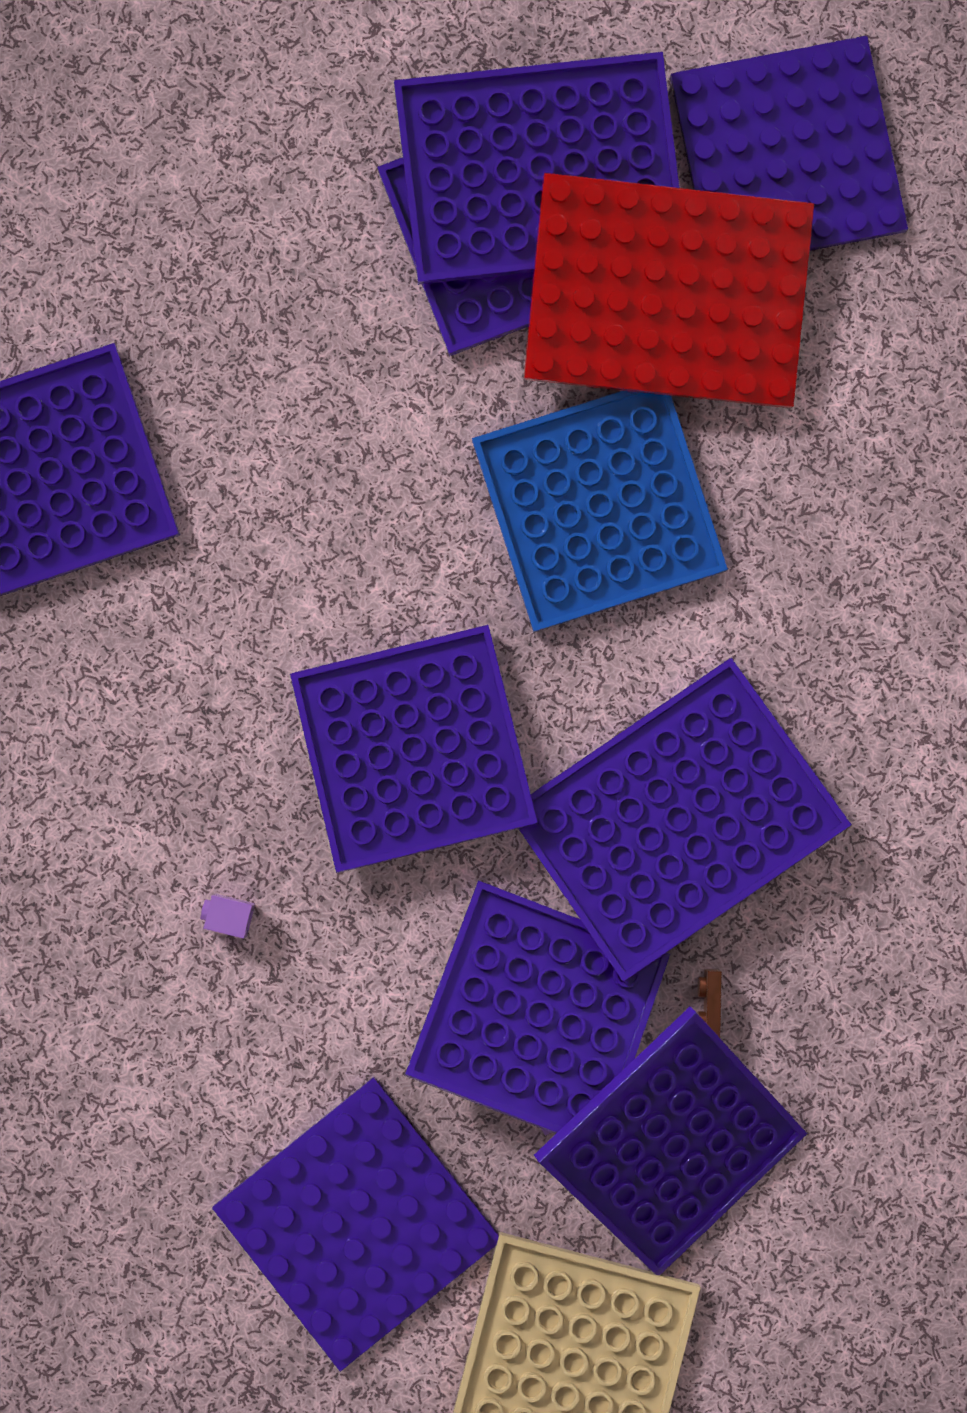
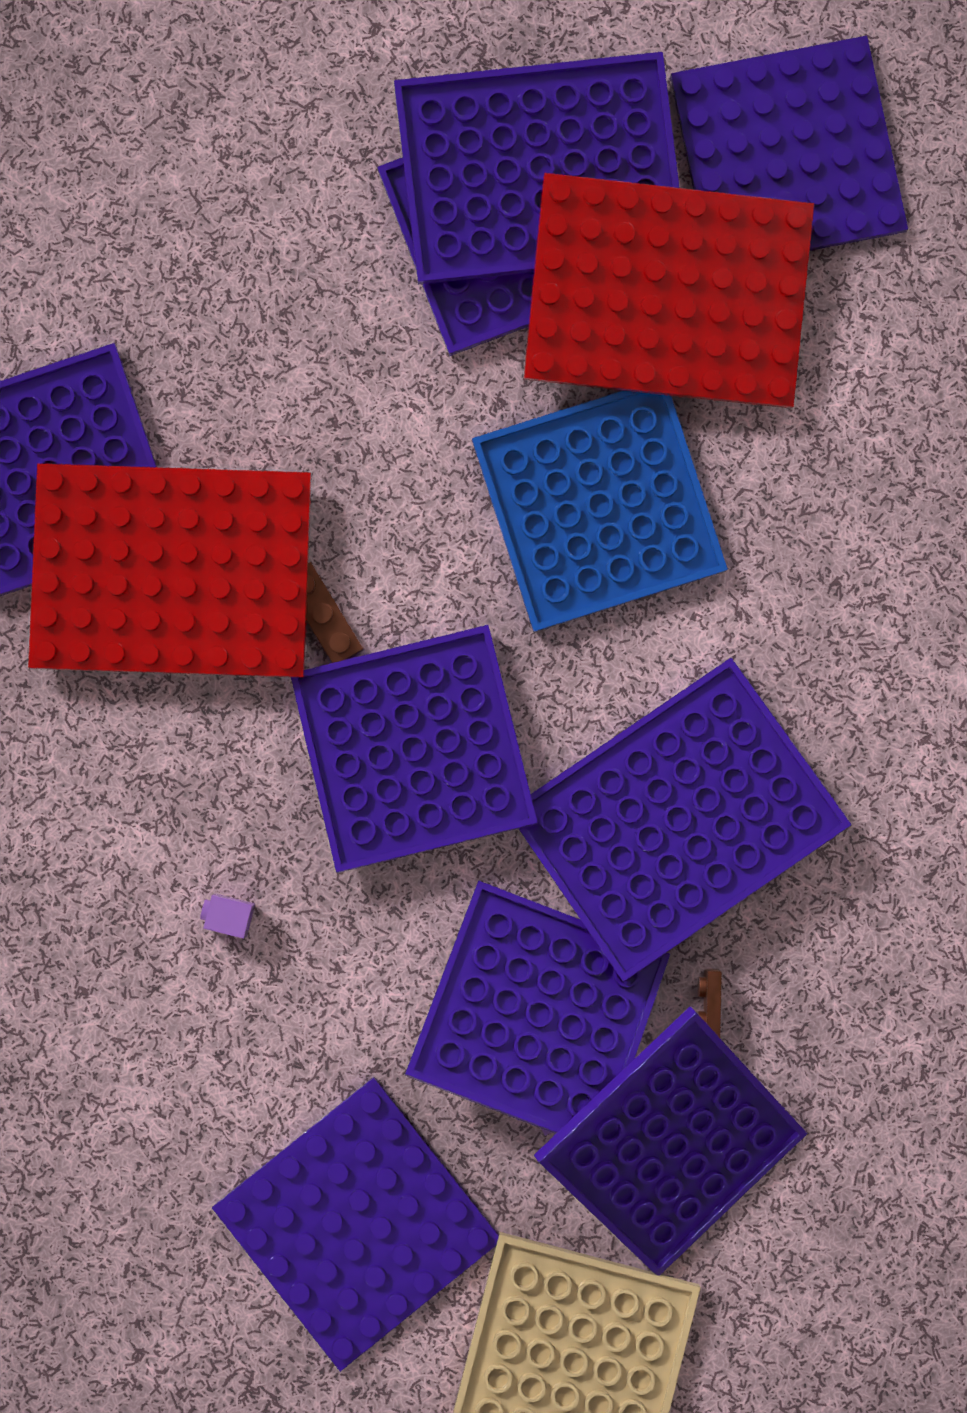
none -> red plate [28,463,312,678]
none -> copper plate [306,562,364,663]

